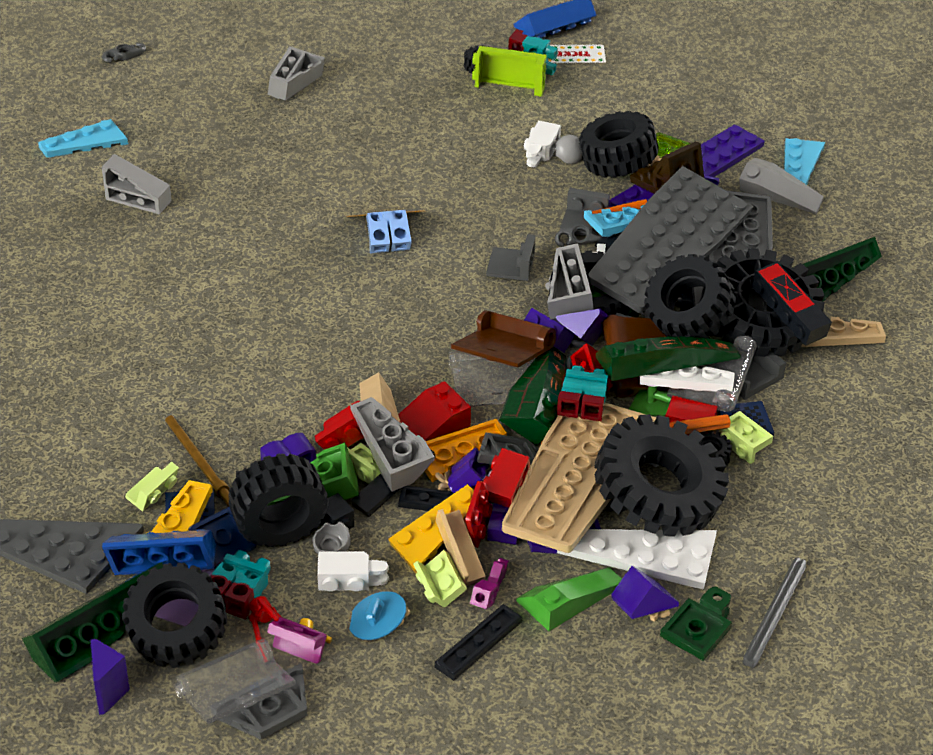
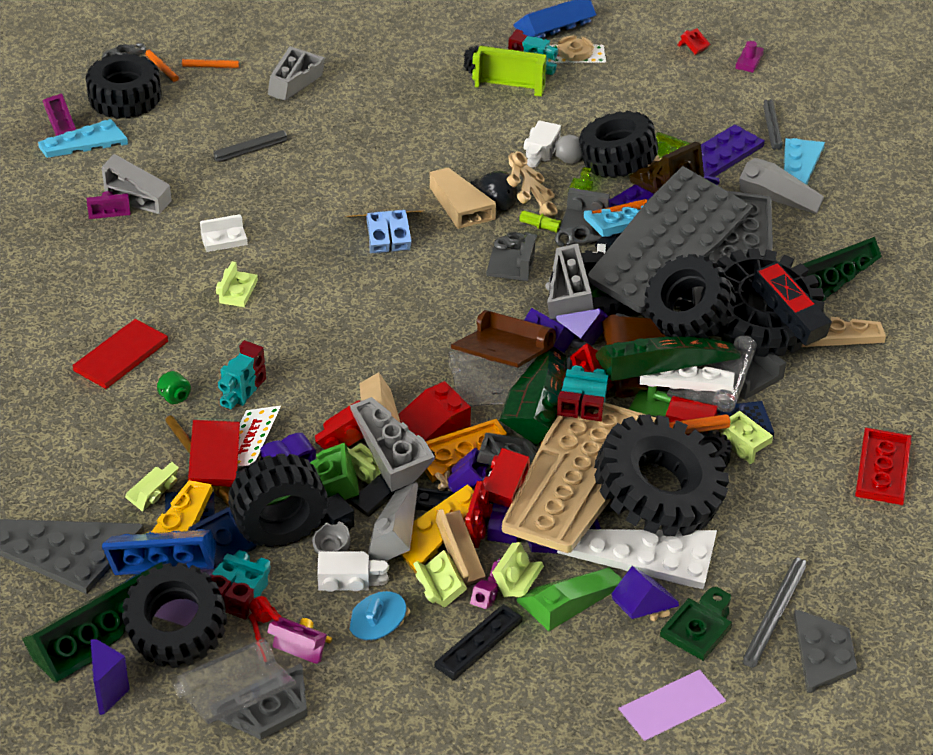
none -> magenta tile [42,93,76,136]
none -> red tile [72,319,168,389]
none -> black tyre [85,53,162,119]
none -> magenta tile [86,191,131,219]
none -> orange bar [145,50,179,82]
none -> green head [157,371,191,404]
none -> orange bar [182,59,239,68]
none -> red tile [188,420,240,487]
none -> white bracket [200,215,248,252]
none -> dark grey axle [213,130,287,162]
none -> yellowish green bracket [216,261,258,307]
none -> teal hips [218,340,266,409]
none -> white sticker [238,406,281,467]
none -> light grey wedge [368,482,418,561]
none -> tan slope [430,167,496,229]
none -> black piece [470,171,518,211]
none -> yellowish green bracket [492,542,544,597]
none -> dark grey piece [493,232,537,250]
none -> tan plant [507,151,558,218]
none -> lime axle [519,211,561,233]
none -> tan tile [557,35,593,61]
none -> clear neon green plate [568,167,593,191]
none -> lavender sticker [619,670,726,740]
none -> red bracket [678,28,711,55]
none -> magenta tile [735,41,764,73]
none -> dark grey axle [763,99,783,150]
none -> dark grey wing [794,610,857,693]
none -> red tile [855,428,912,505]

